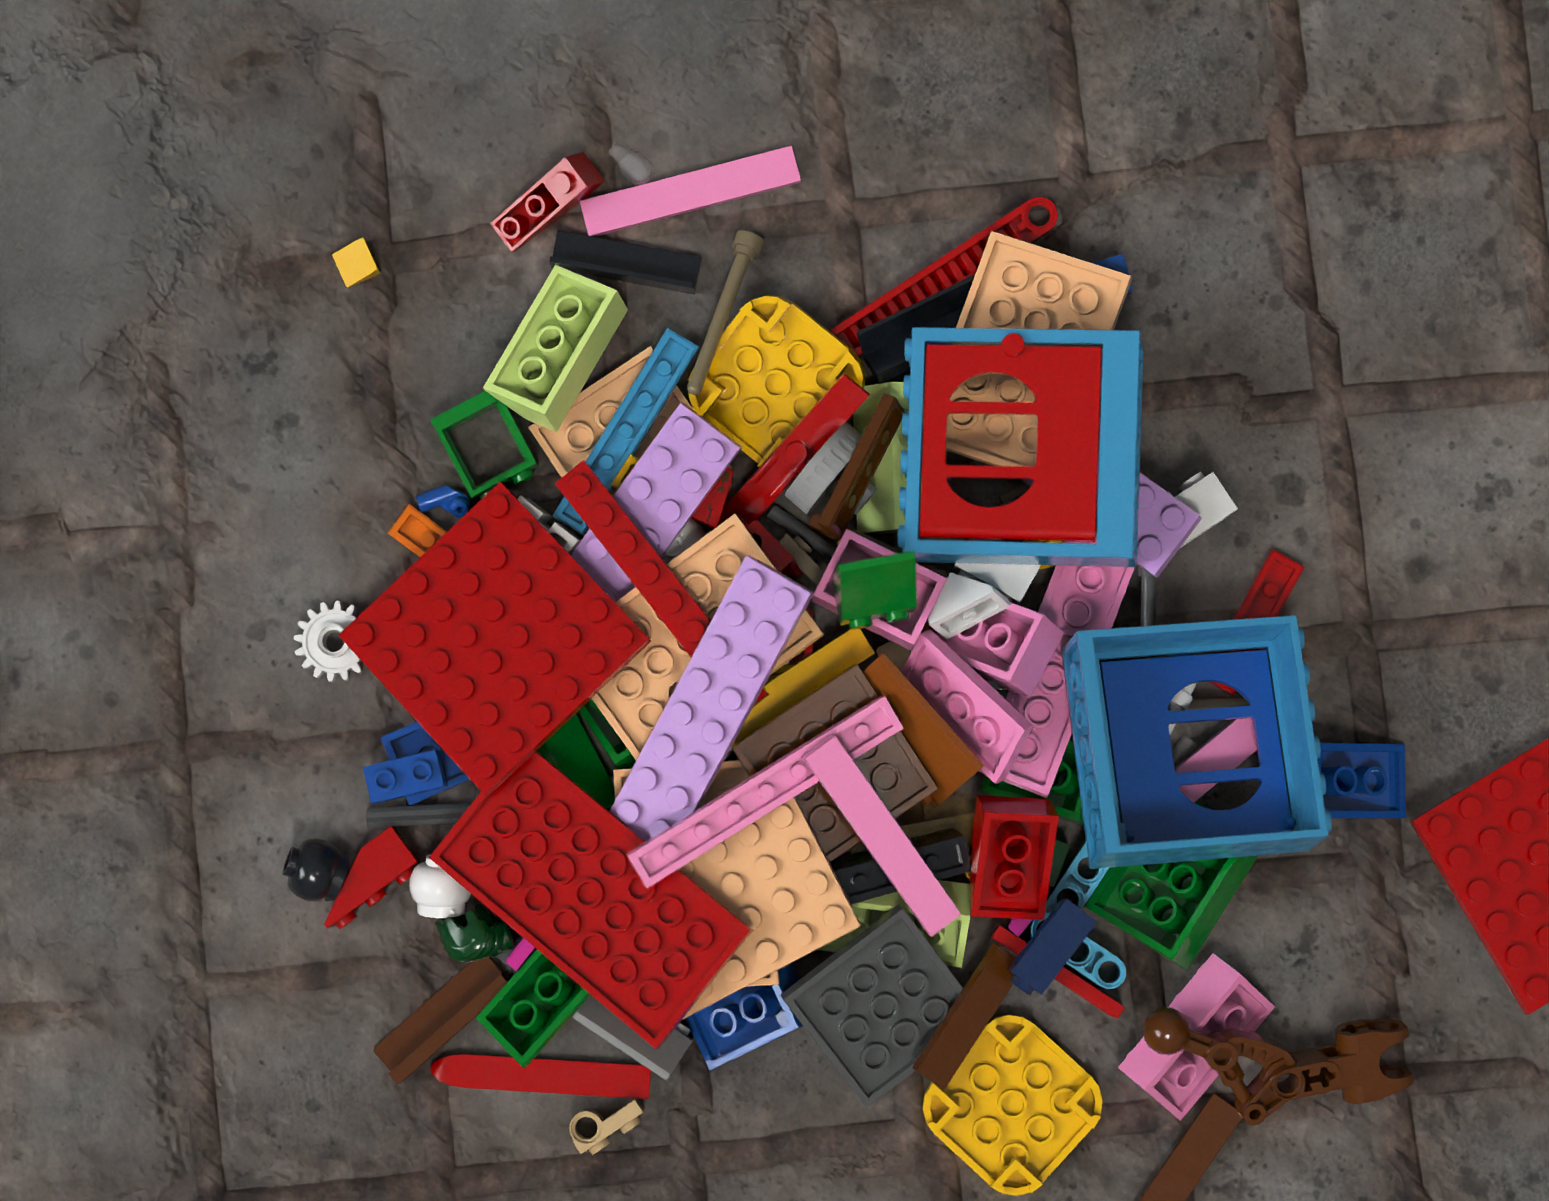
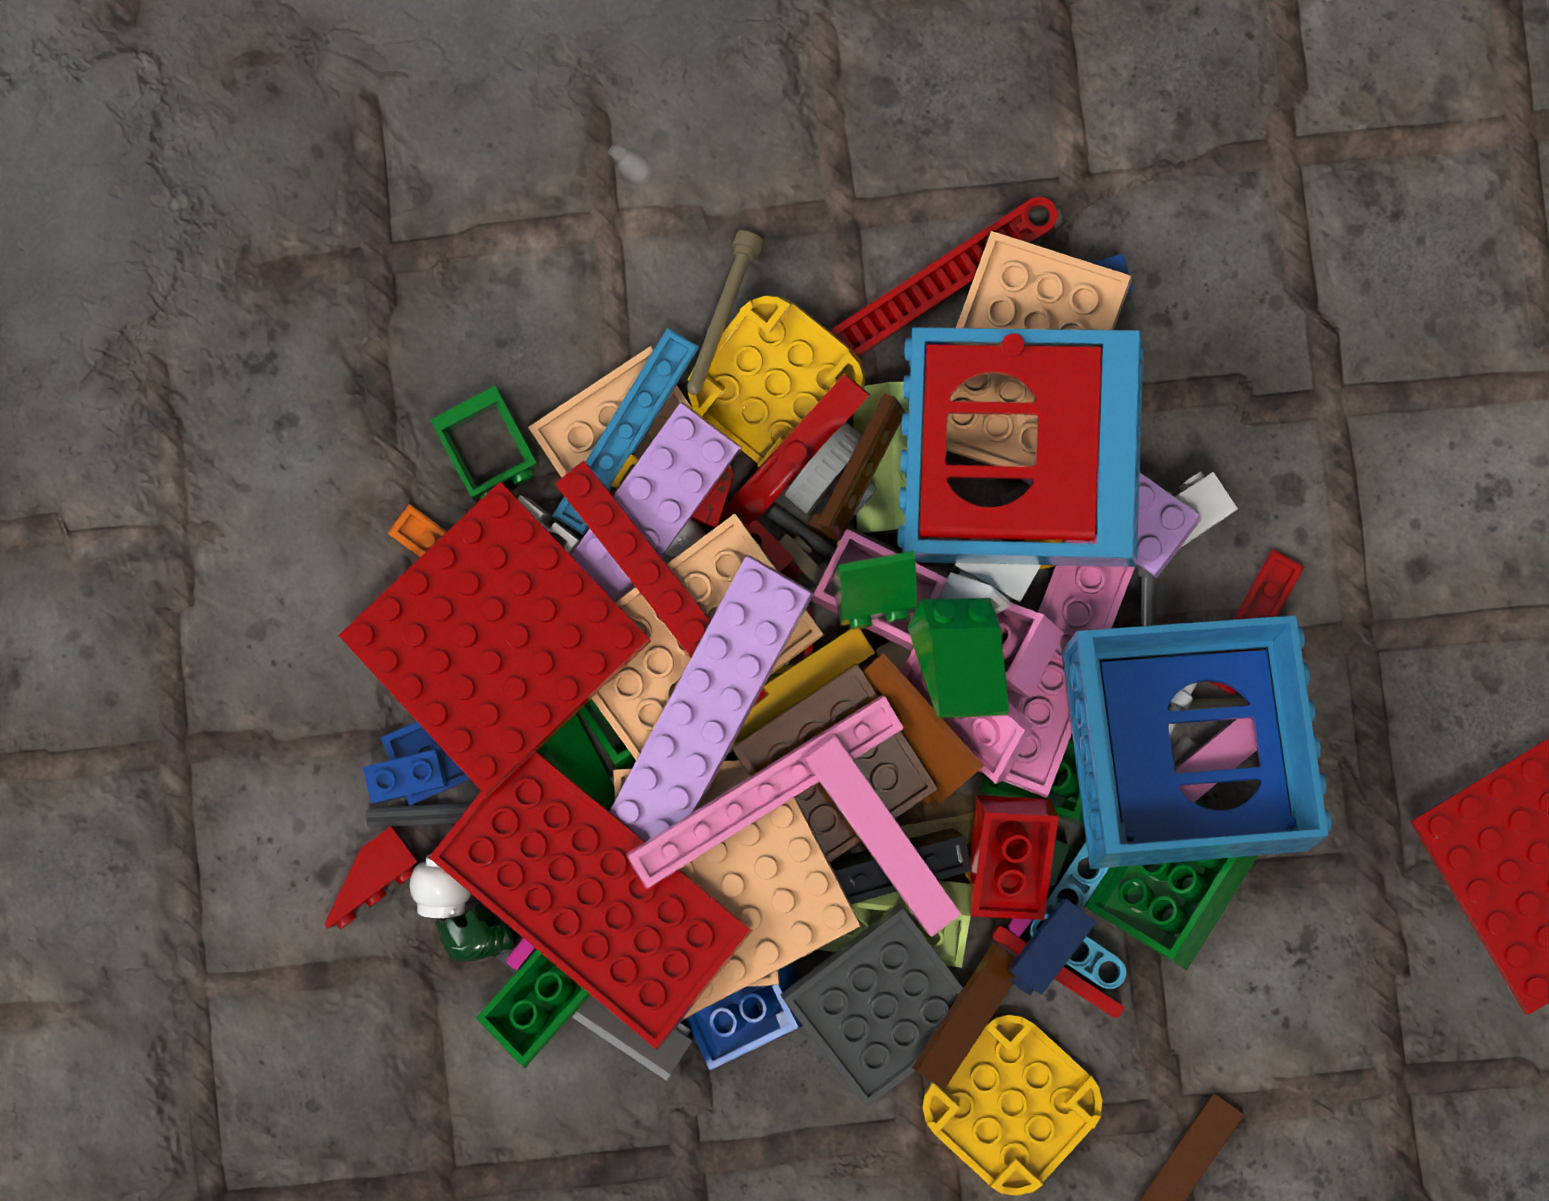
black piece [282,838,349,902] -> none
white gear [294,601,363,682] -> none
yellow slope [332,237,381,289] -> none
reddish brown panel [373,957,509,1085] -> none
blue arm [416,485,471,518] -> none
red piece [430,1054,651,1099] -> none
yellowish green slope [483,265,628,433] -> none
red slope [490,152,605,252] -> none
black panel [549,231,702,295] -> none
tan plate [569,1099,644,1155] -> none
bright pink tile [580,145,801,237] -> none
black panel [857,275,975,384] -> none
bright pink slope [1118,953,1275,1121] -> none
reddish brown piece [1143,1007,1414,1125] -> none
blue slope [1317,743,1406,819] -> none
none -> green slope [907,598,1009,718]

